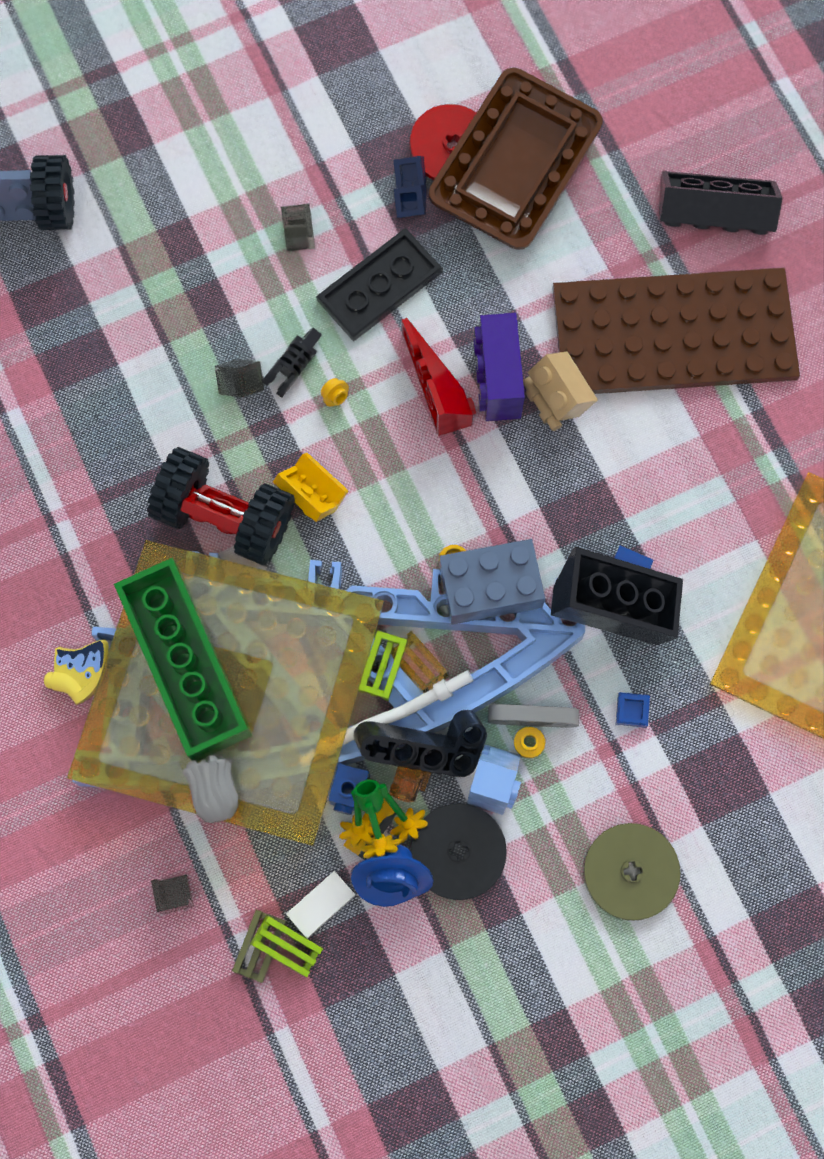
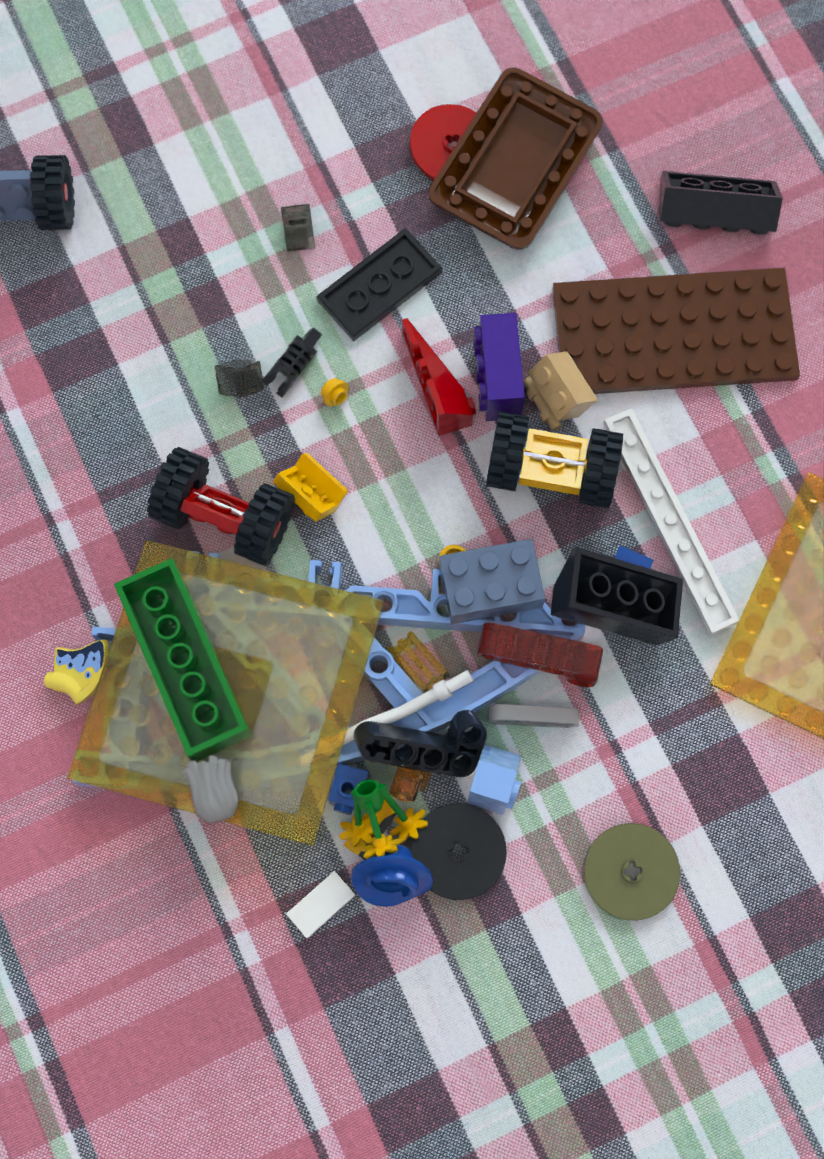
clear smoke panel [151,875,194,915] -> none
olive tile [232,909,287,983] -> none
lime tile [250,915,323,977] -> none
lime tile [358,630,408,701] -> none
dark blue slope [393,156,426,218] -> none
yellow plate [514,727,545,758] -> none
blue tile [615,692,650,728] -> none
none -> clear red beam [477,623,604,688]
none -> plate [486,411,624,509]
none -> white plate [603,408,740,635]

